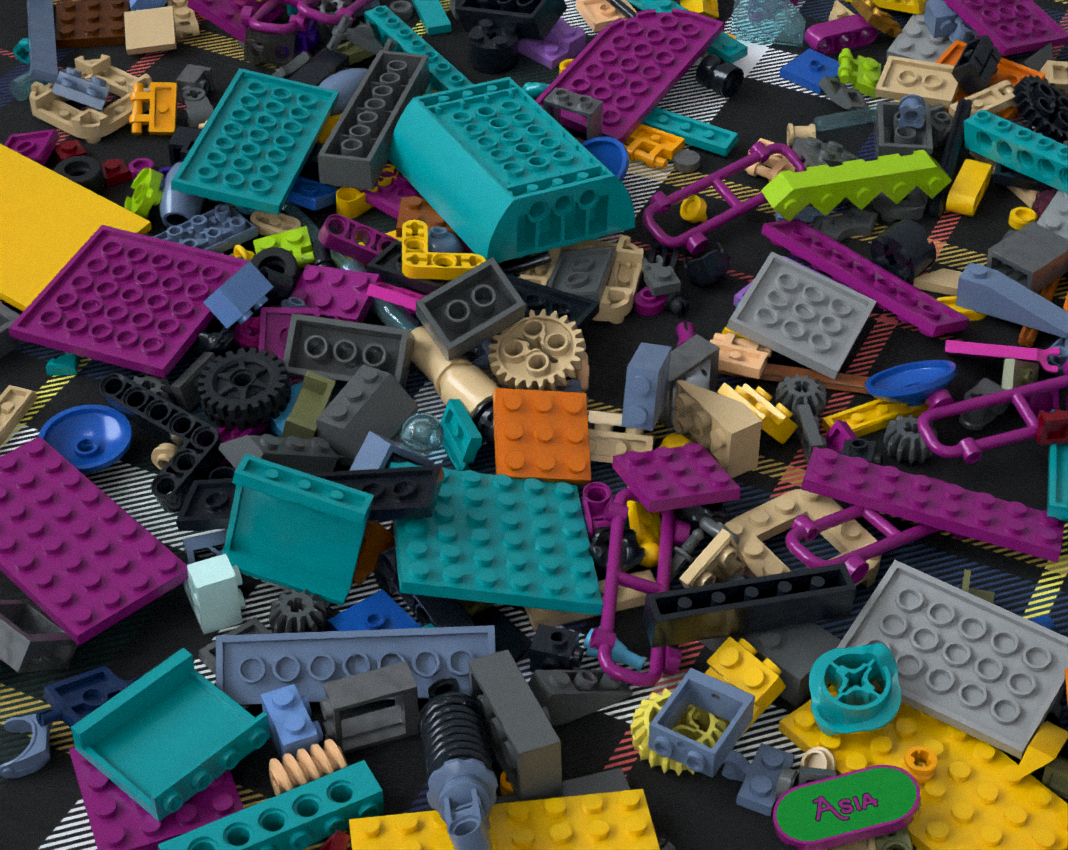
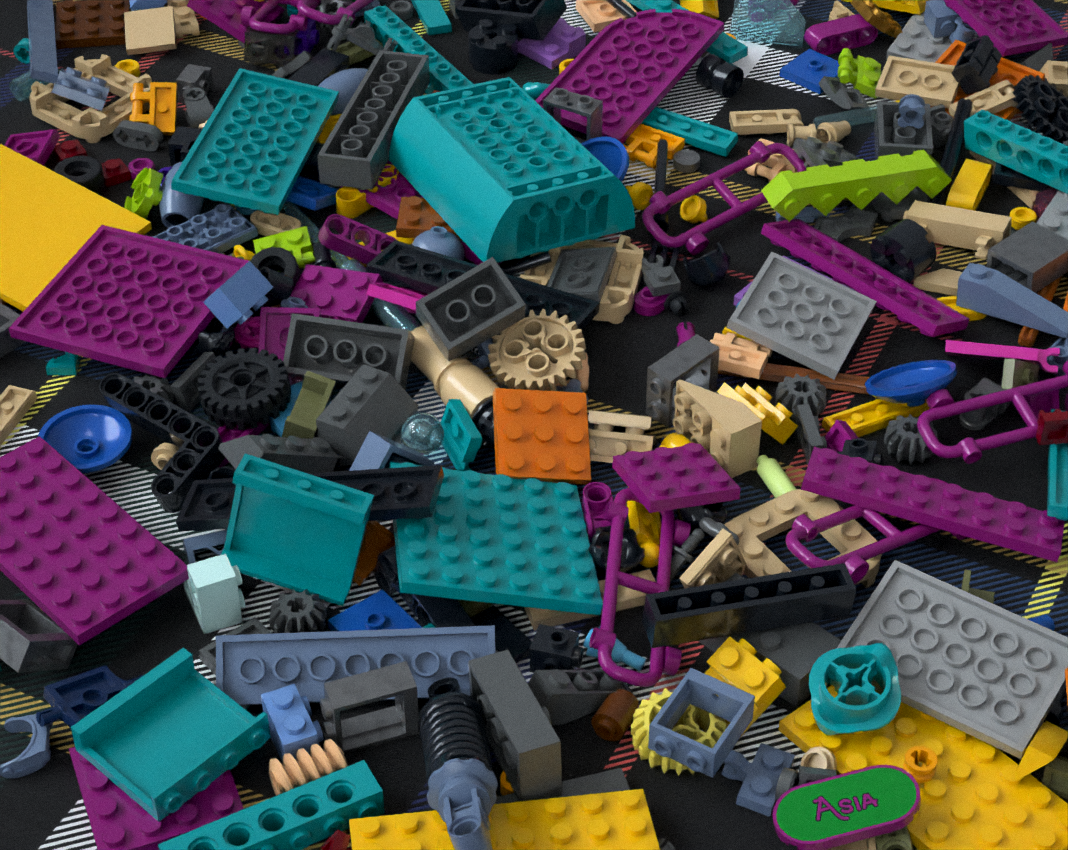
yellow beam [402,220,486,280] -> none
sand blue brick [621,342,672,431] -> none
none -> dark grey beam [113,120,164,151]
none -> yellow tile [115,59,141,77]
none -> reddish brown brick [591,689,639,741]
none -> yellow tile [625,182,653,210]
none -> black piece [653,139,669,232]
none -> tan plate [729,109,804,136]
none -> yellowish green cylinder [756,455,797,498]
none -> tan cone [816,120,851,144]
none -> tan brick [903,200,1012,260]

